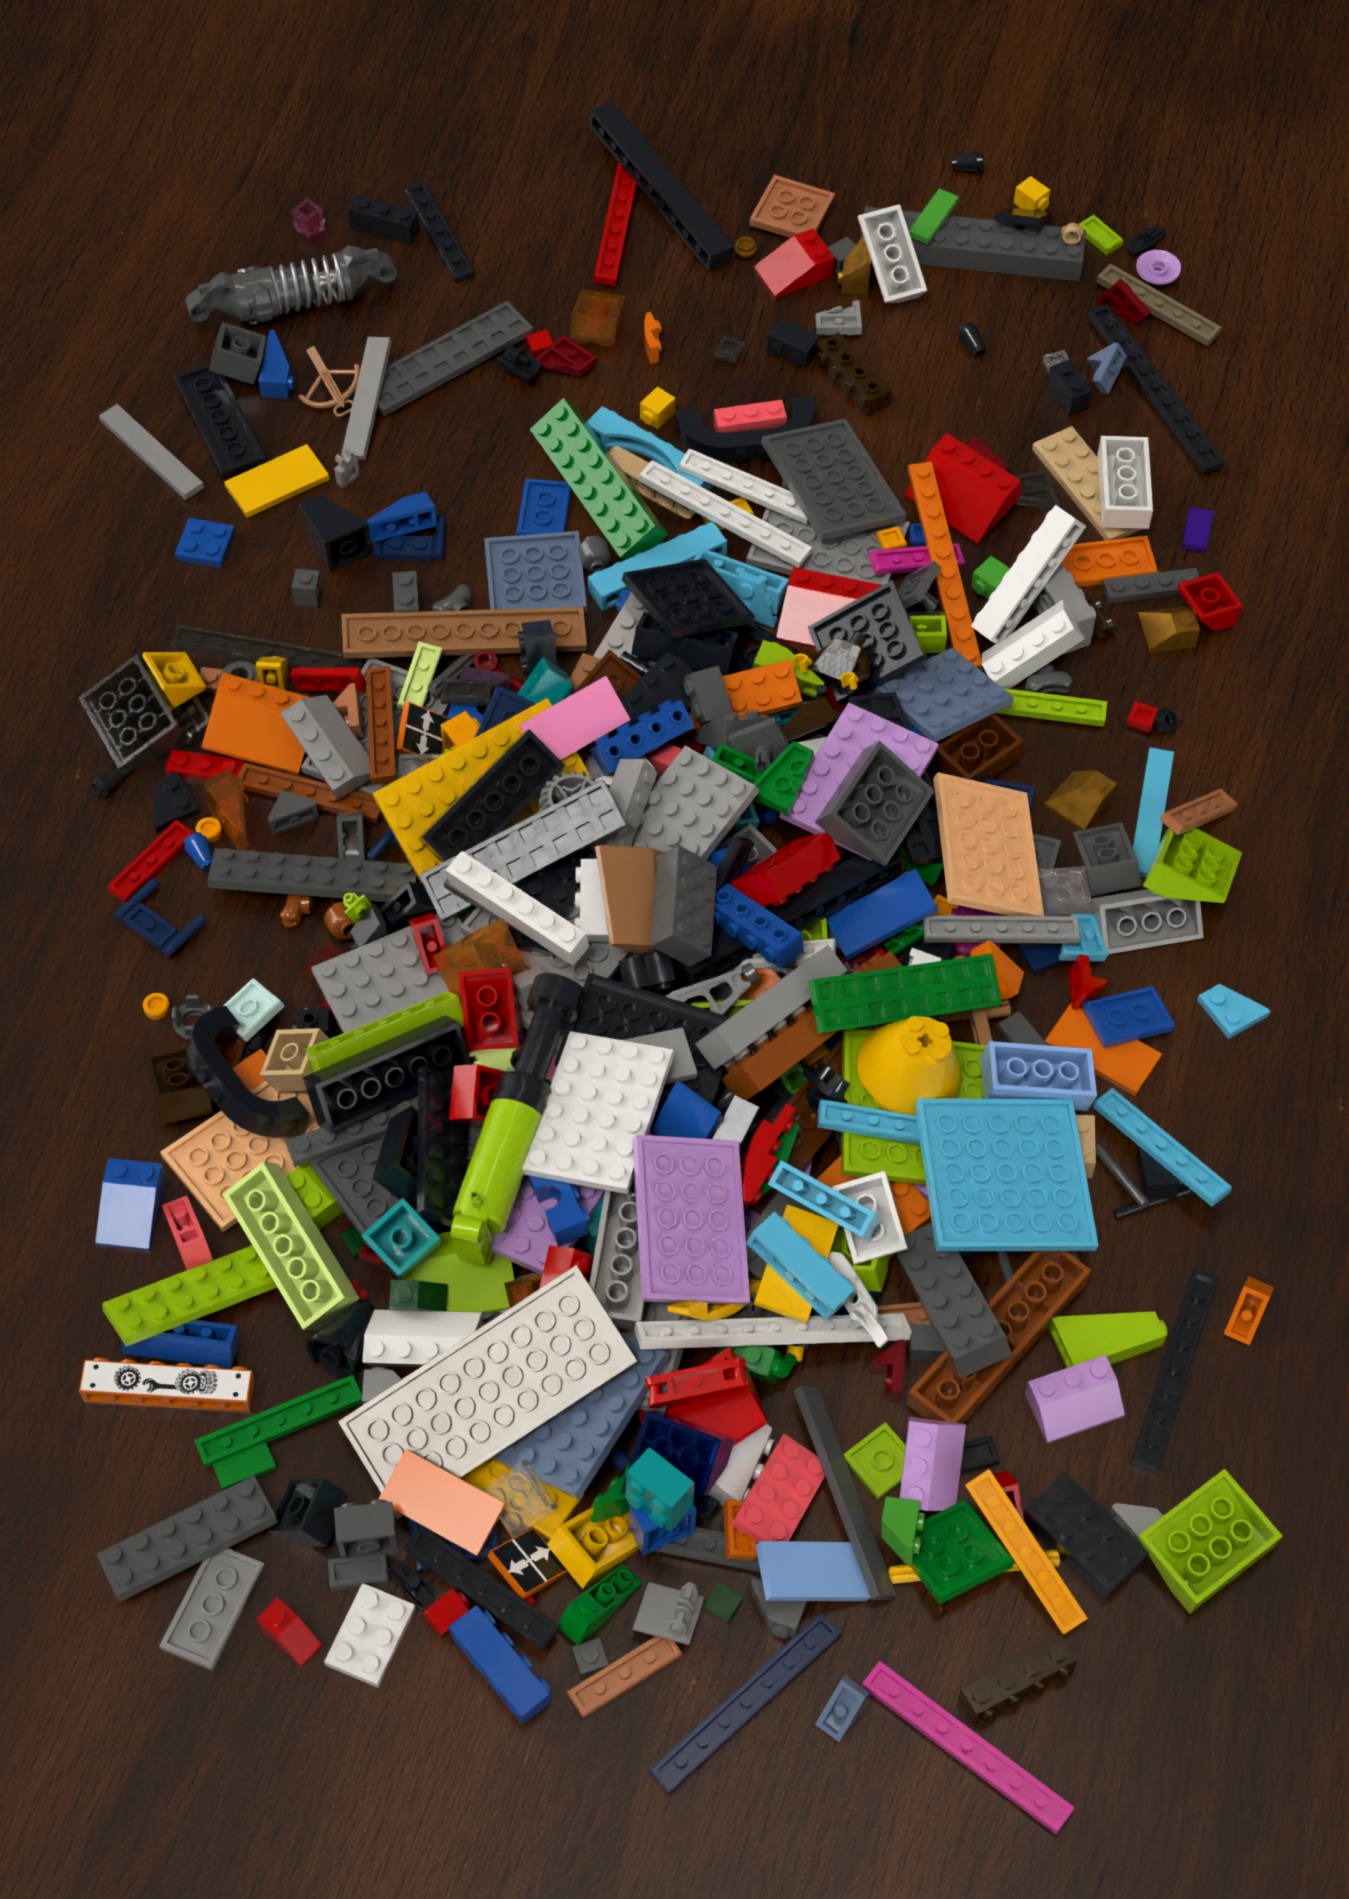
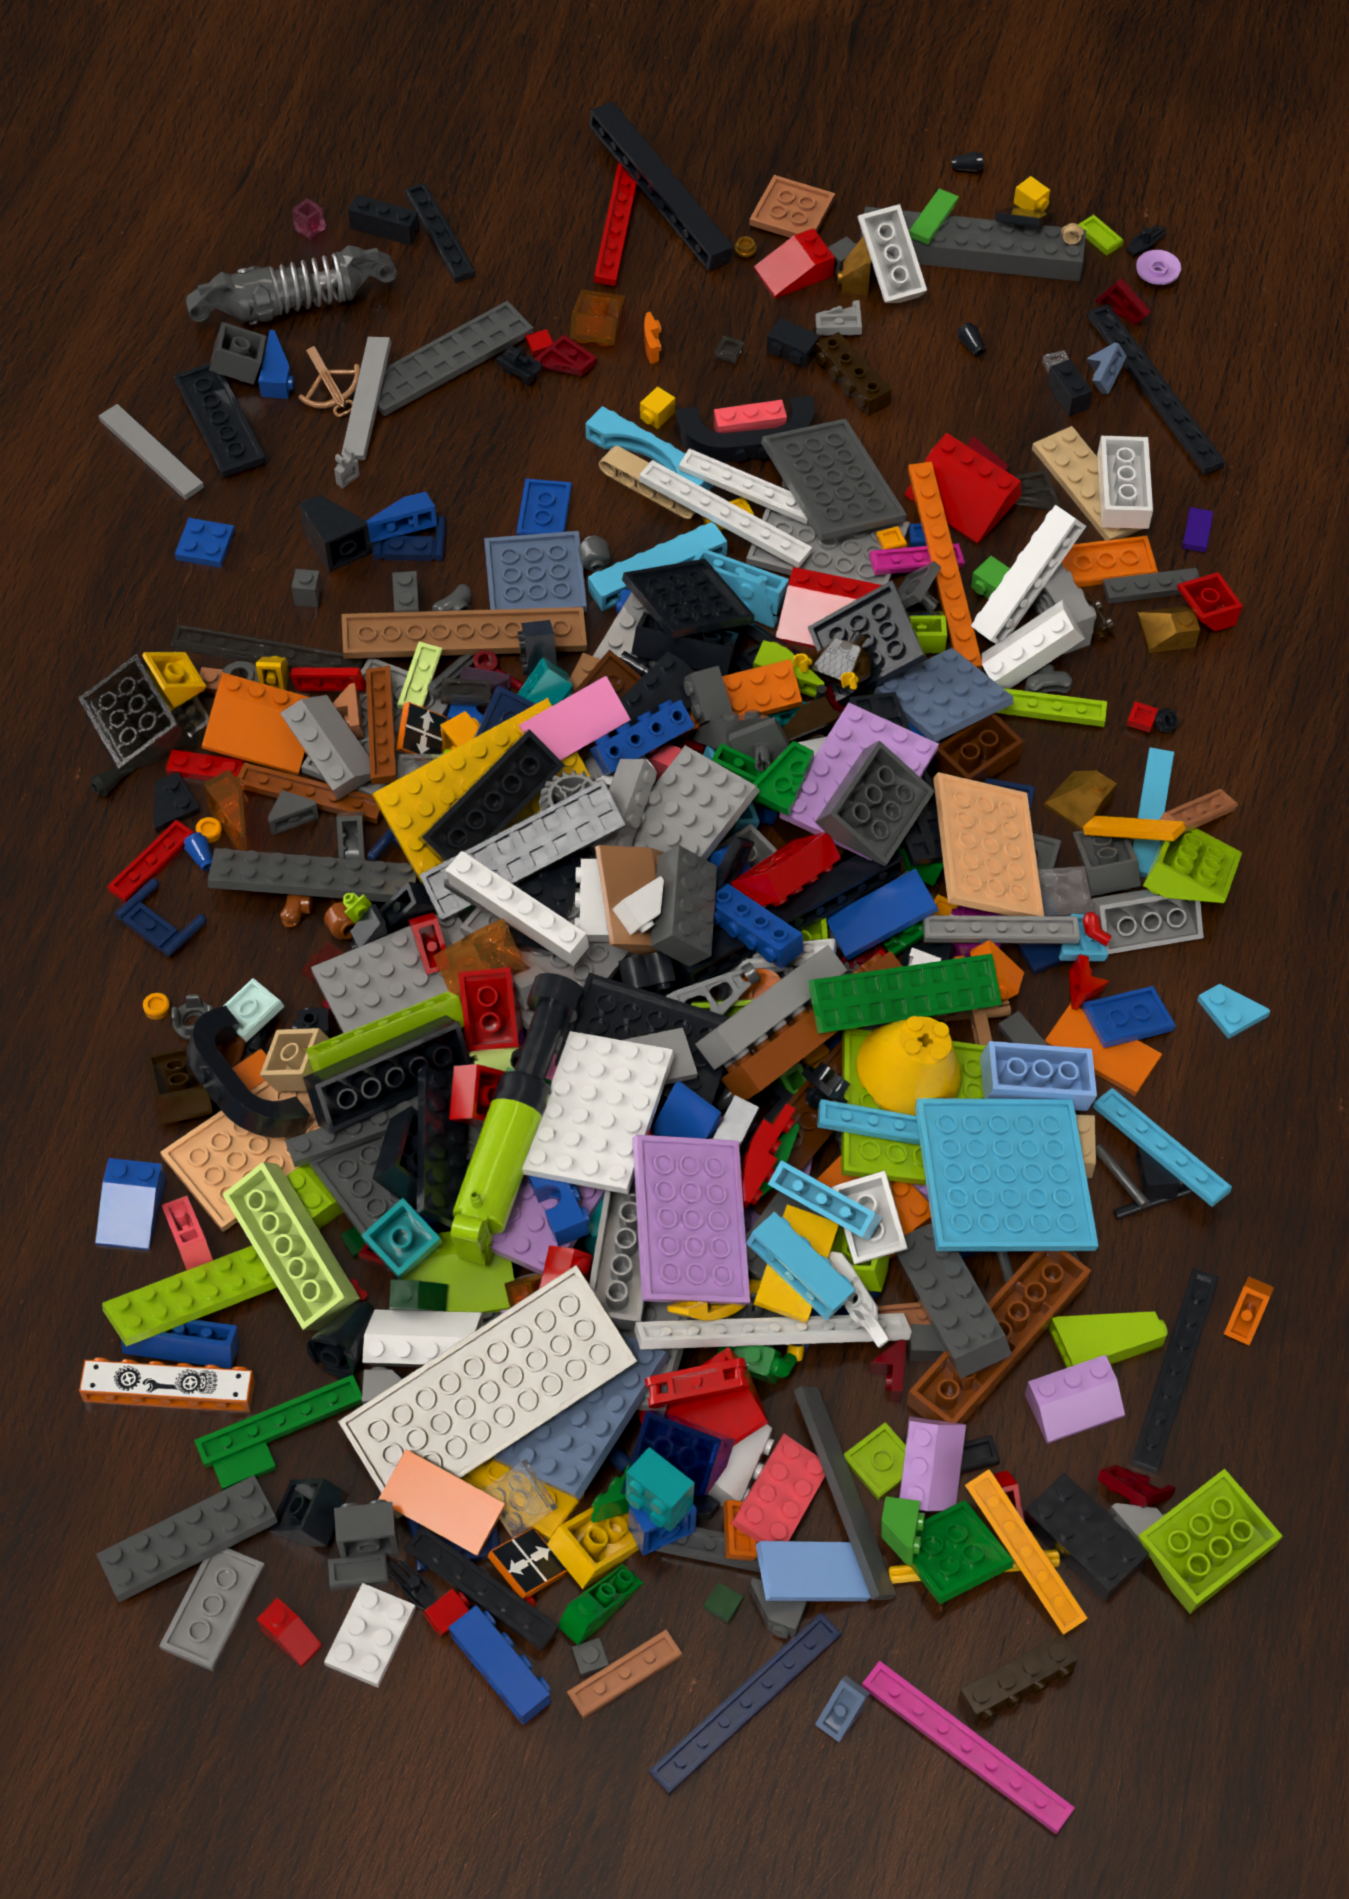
yellow tile [224,444,330,518] -> none
brick [530,398,668,560] -> none
light grey hinge [633,1582,704,1645] -> none
dark tan plate [1097,263,1222,346] -> none
none -> white slope [612,876,664,935]
none -> light orange tile [1083,816,1186,841]
none -> red arm [1083,912,1112,947]
none -> dark red wing [1097,1465,1175,1508]

